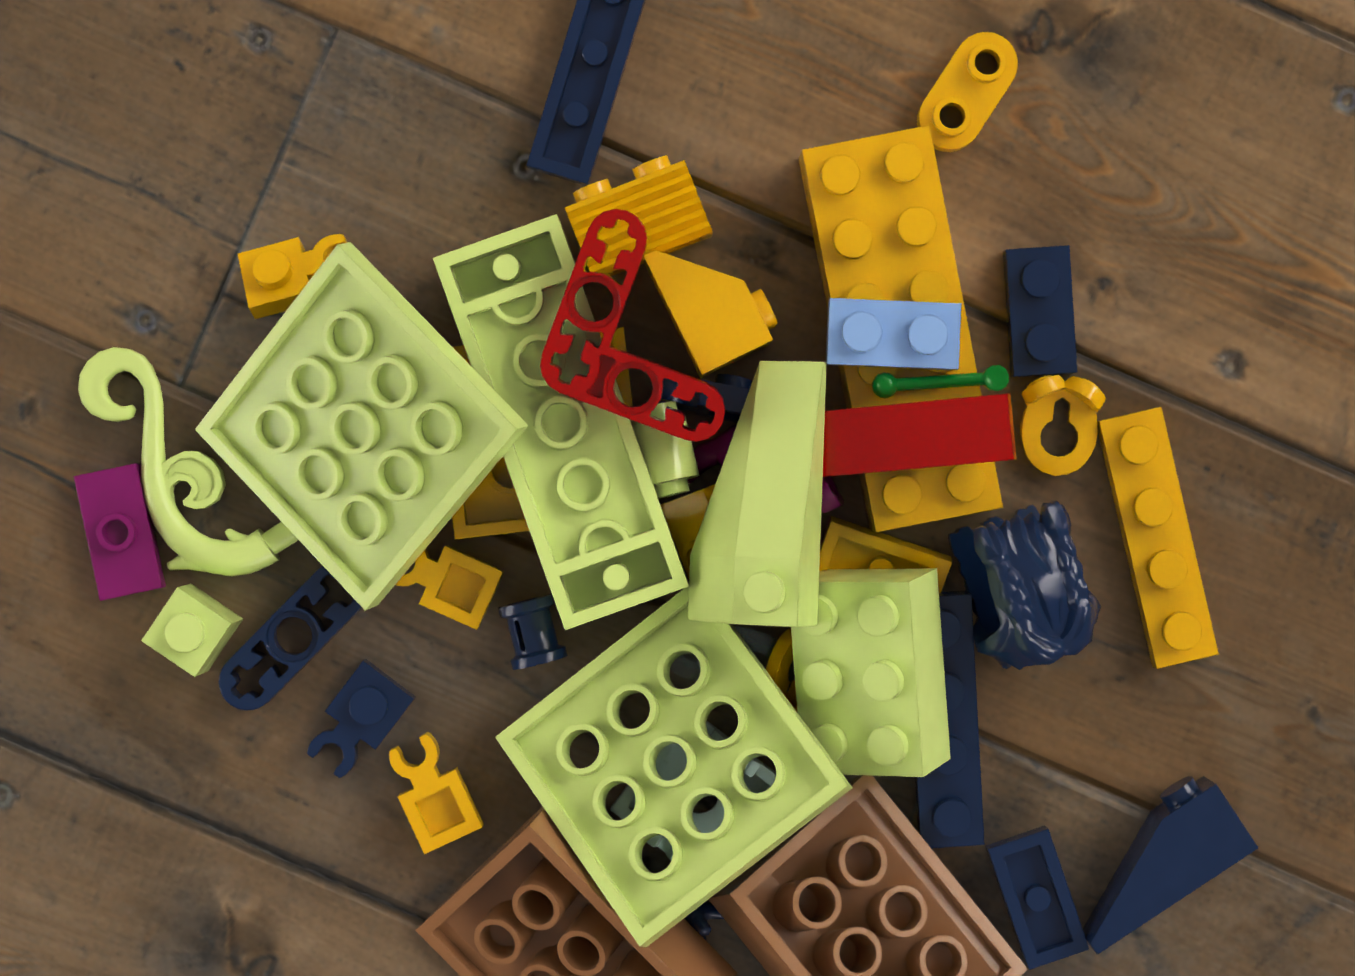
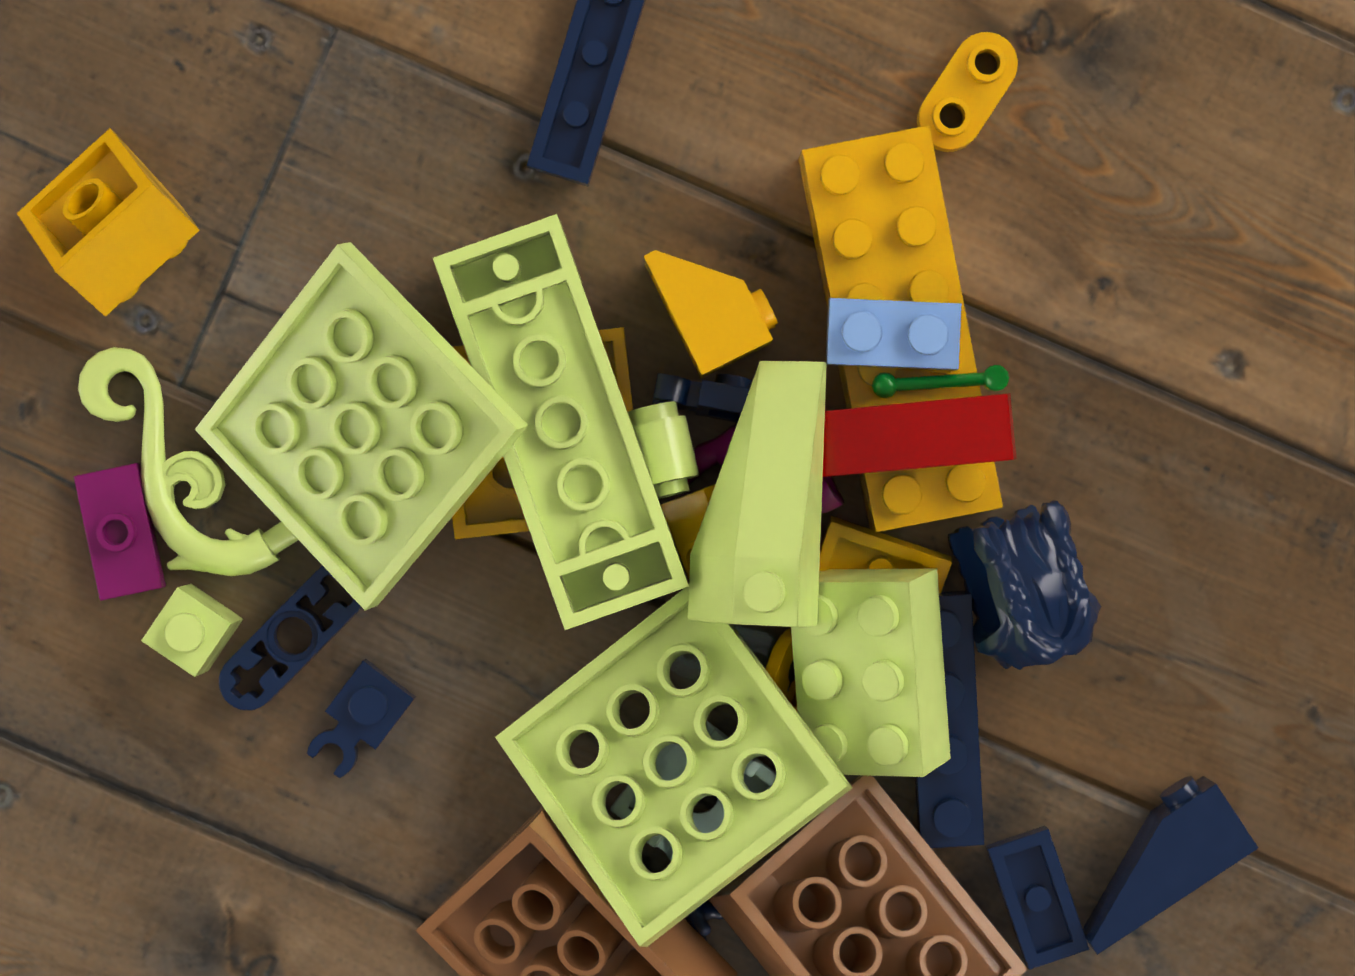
yellow plate [238,234,348,319] -> none
yellow plate [389,732,484,855] -> none
yellow plate [396,545,504,630] -> none
dark blue bush [498,594,568,670] -> none
red beam [540,209,725,442] -> none
yellow brick [565,155,713,283] -> none
dark blue plate [1003,245,1077,377] -> none
yellow piece [1020,375,1106,476] -> none
yellow plate [1097,407,1219,669] -> none
none -> yellow slope [17,128,200,317]

